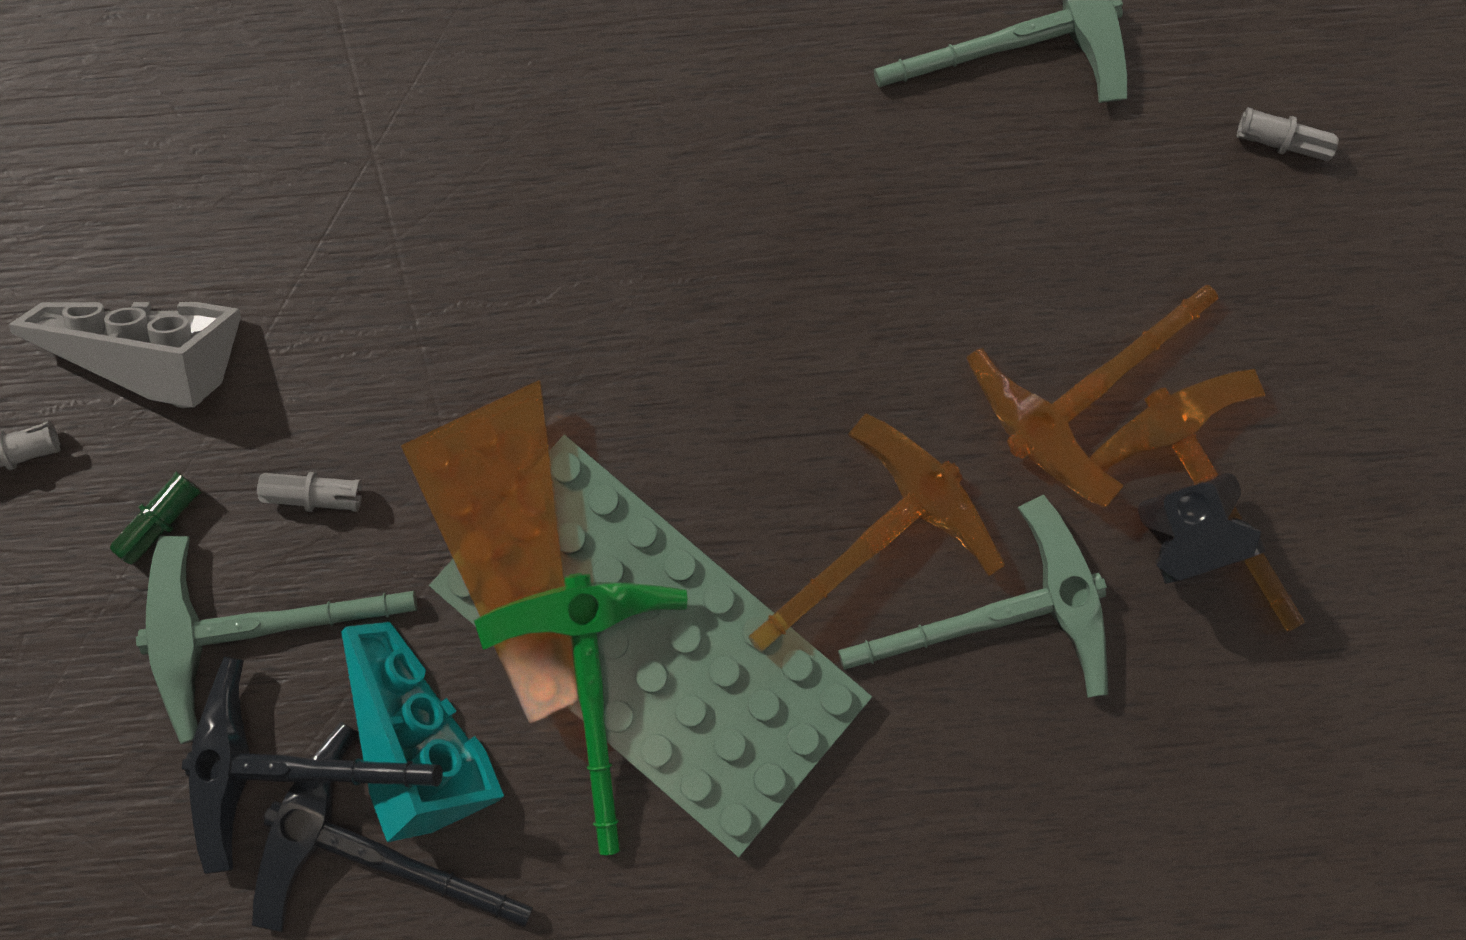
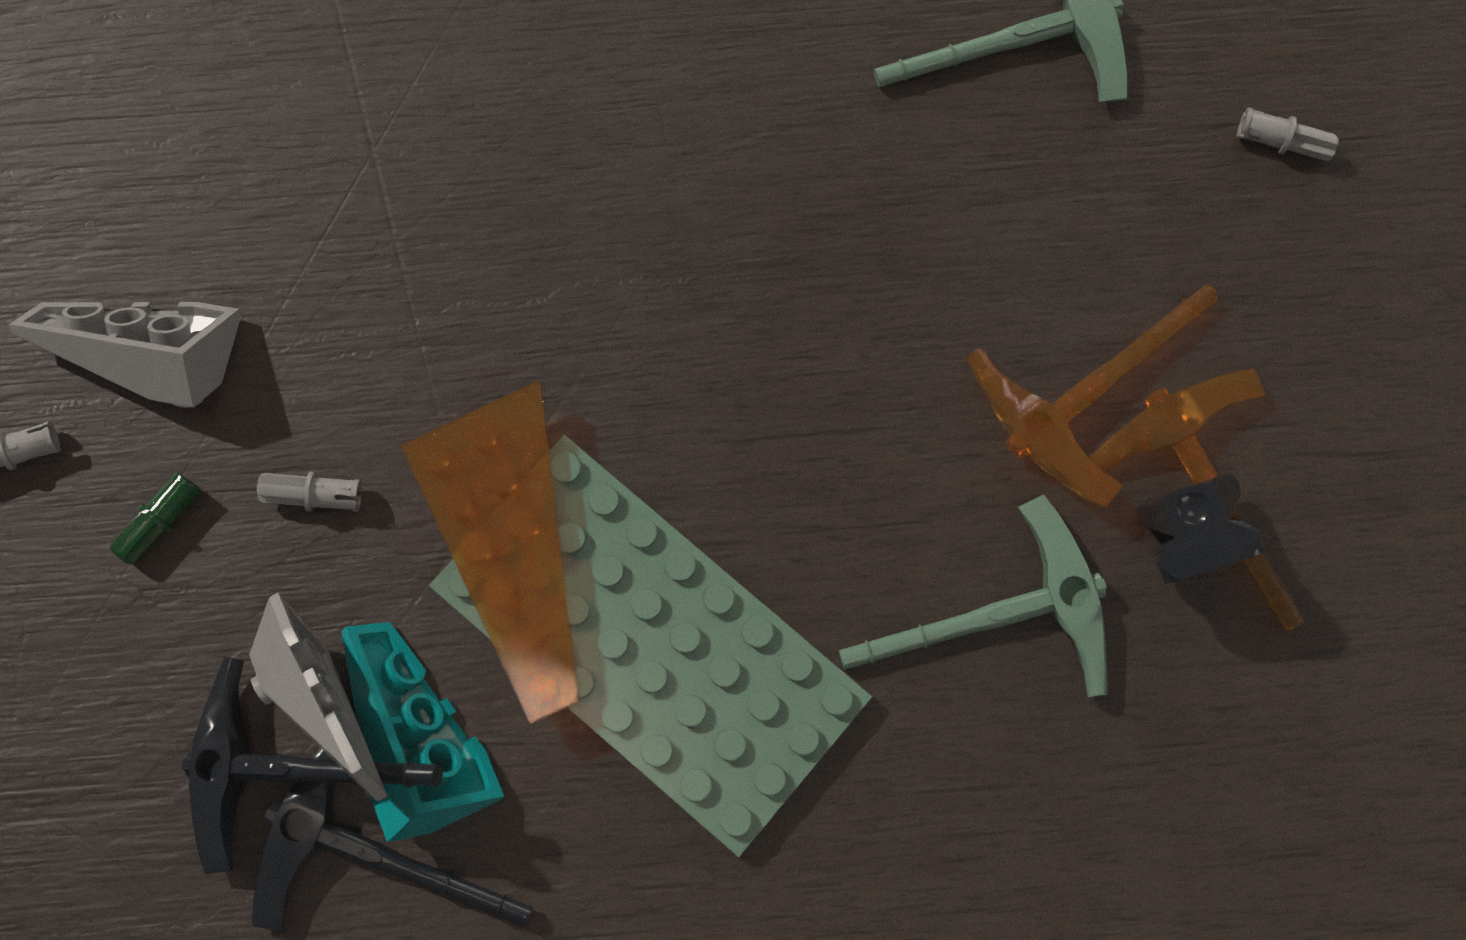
sand green piece [136,536,418,744] -> none
green piece [474,573,688,855] -> none
clear orange piece [748,413,1006,652] -> none
none -> light grey wedge [249,592,387,802]

